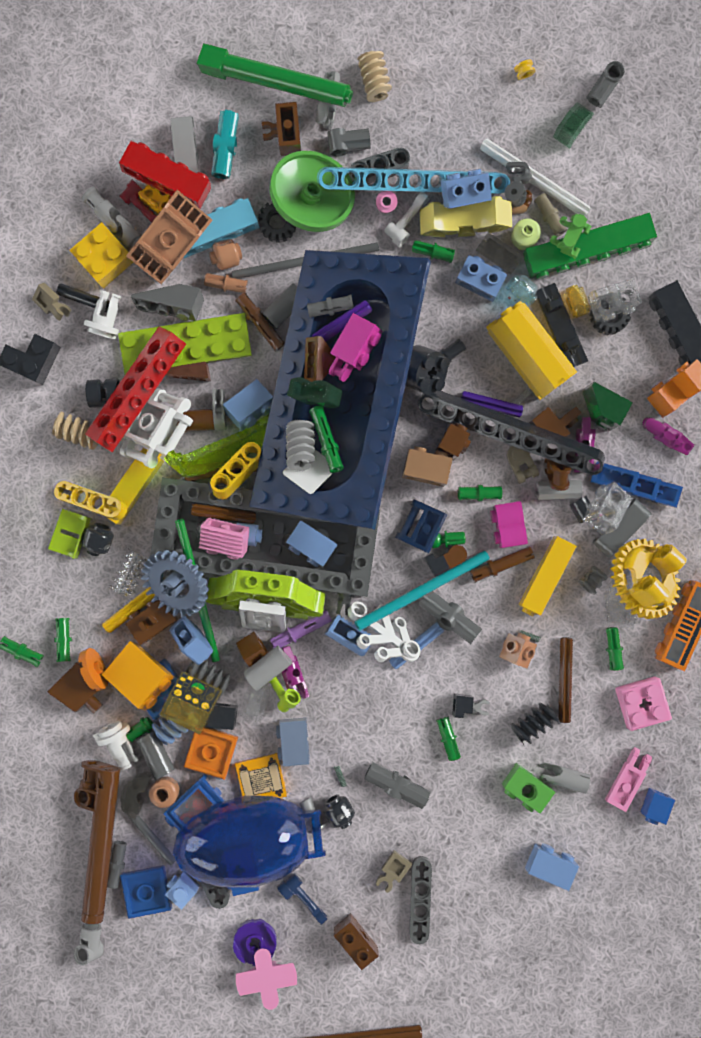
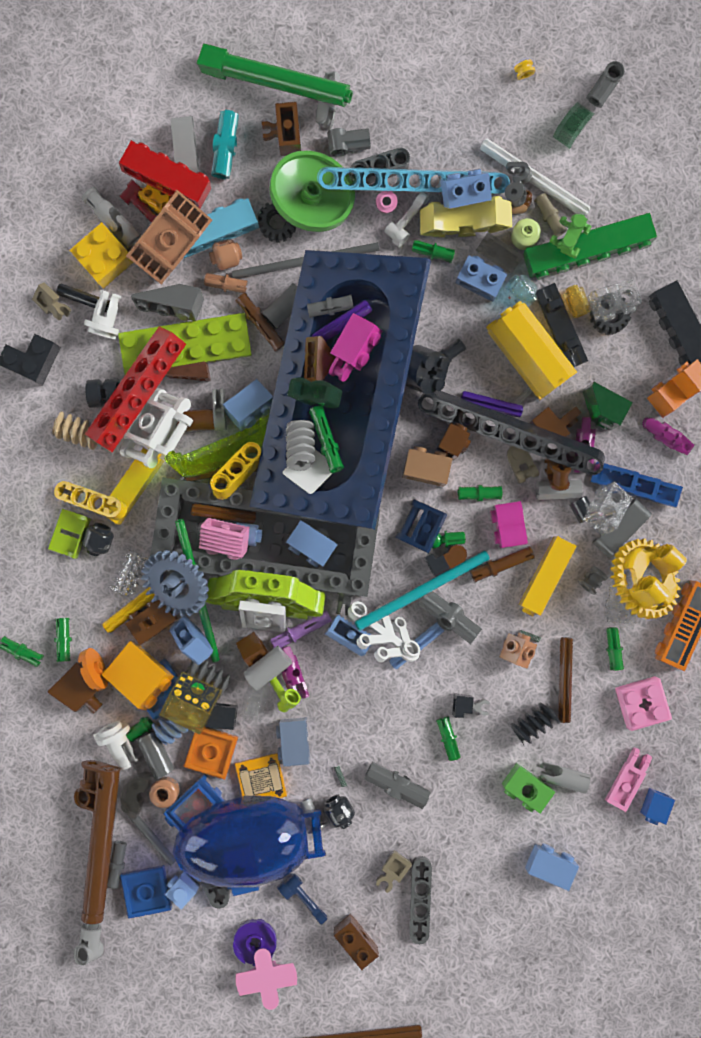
tan piece [357,51,392,102] -> none

